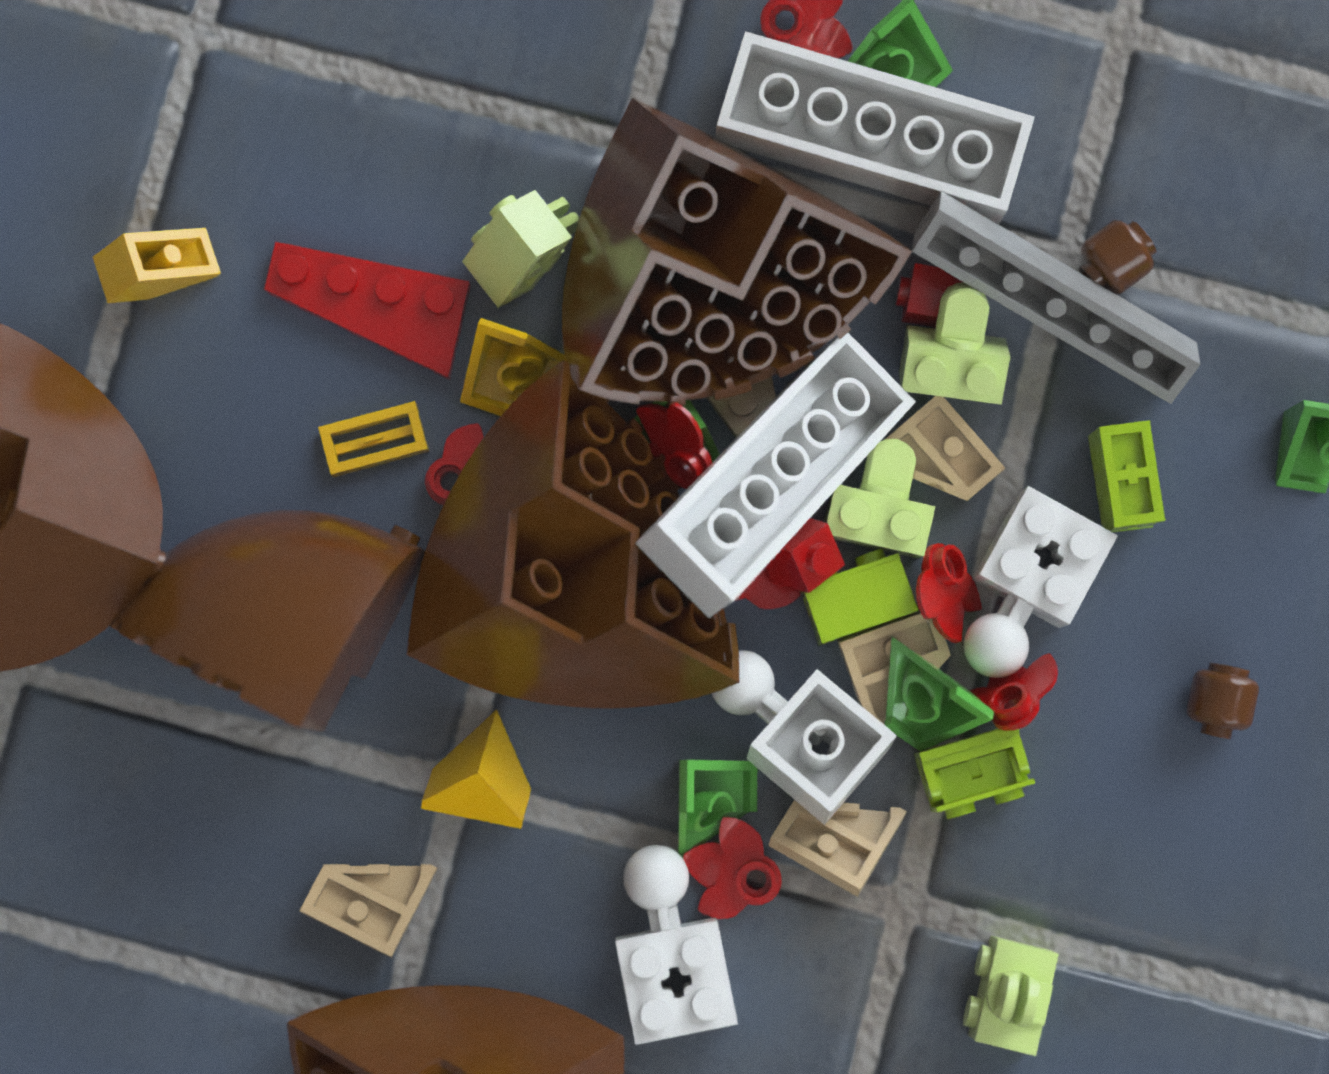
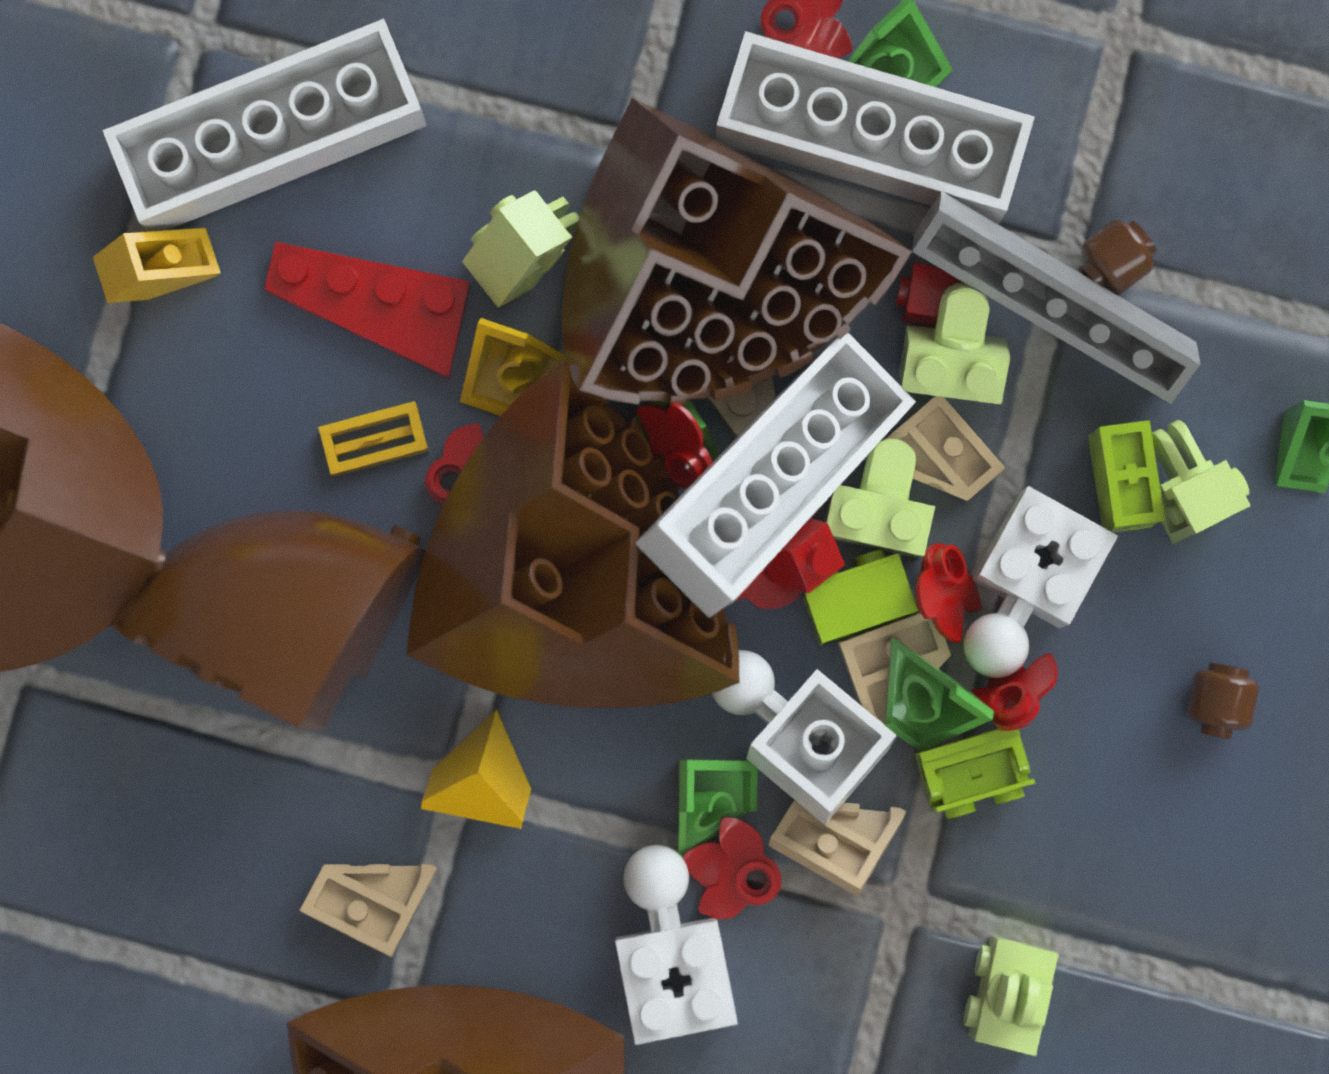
none -> white brick [102,19,427,232]
none -> yellowish green brick [1152,420,1251,544]

